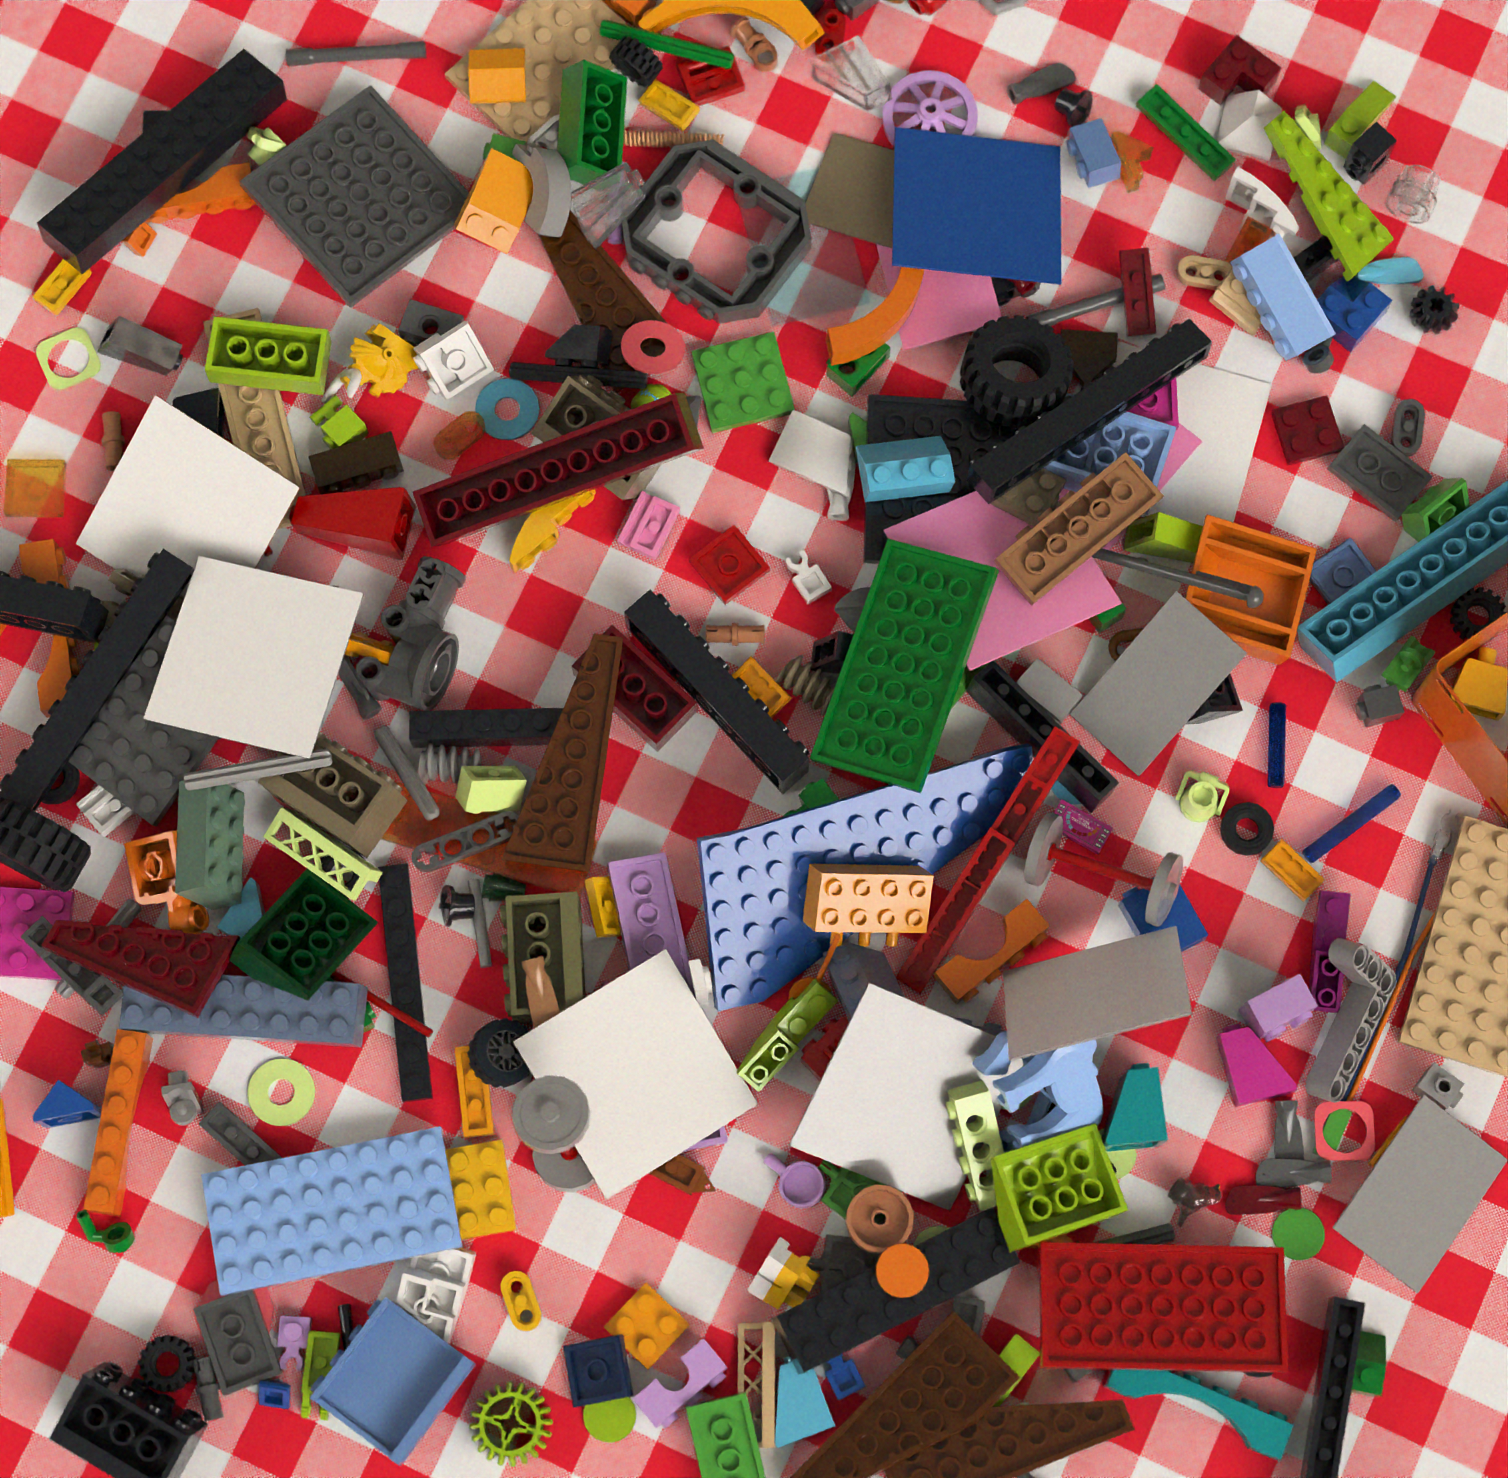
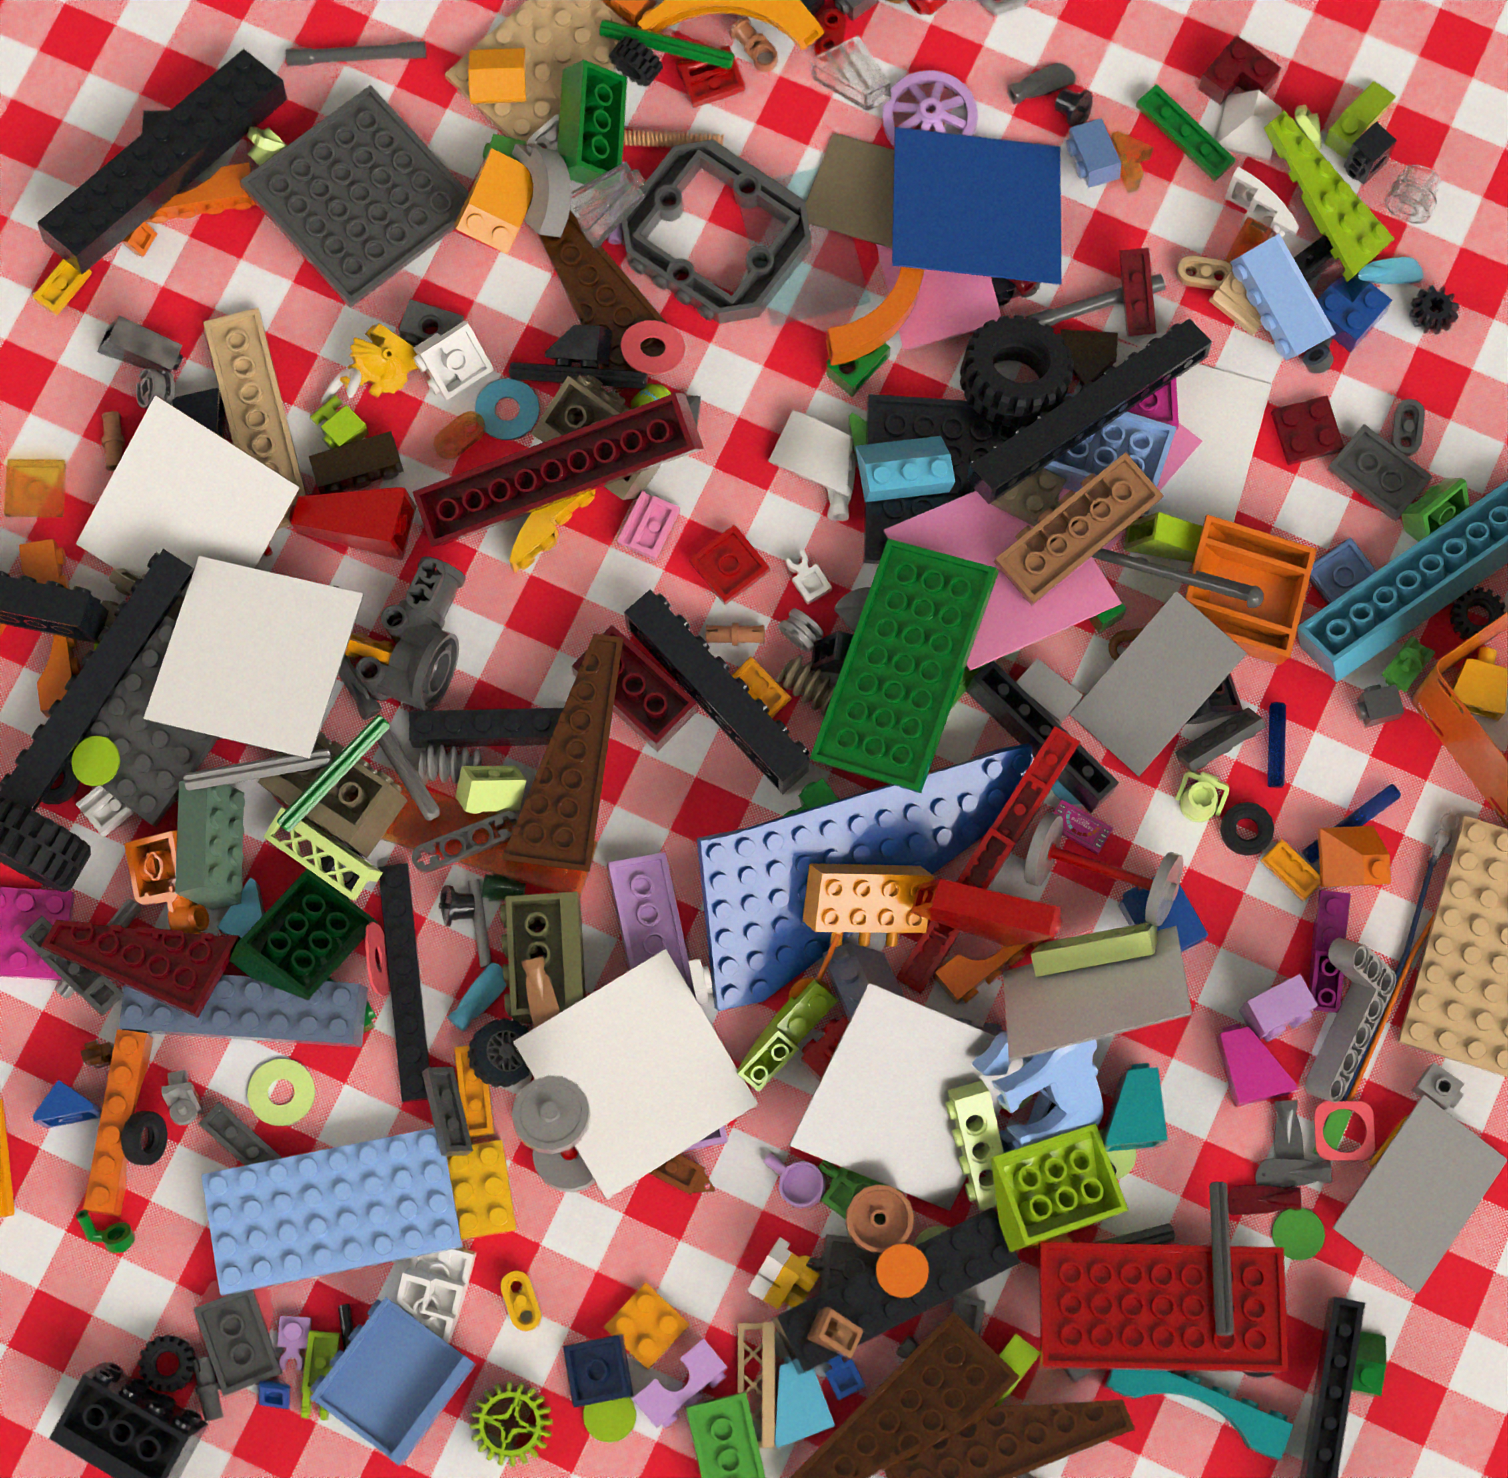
yellowish green piece [36,328,101,390] -> none
lime brick [205,316,332,395] -> none
red axle [330,971,433,1038] -> none
yellow plate [584,877,621,937] -> none
yellow plate [638,79,700,131] -> none
bright green plate [691,332,795,433] -> none
clear smoke animal [1167,1177,1221,1227] -> none
none -> lime piece [72,736,120,786]
none -> black tyre [121,1111,168,1165]
none -> light grey wheel [136,368,175,408]
none -> axle [277,715,390,832]
none -> coral piece [365,922,389,997]
none -> dark grey plate [422,1067,473,1156]
none -> medium azure piece [447,963,506,1032]
none -> light grey wheel [778,608,824,652]
none -> medium nougat slope [807,1307,864,1359]
none -> red slope [911,879,1062,947]
none -> yellowish green slope [1031,923,1157,977]
none -> dark grey plate [1175,707,1266,772]
none -> dark grey axle [1209,1182,1234,1336]
none -> orange slope [1317,826,1391,887]

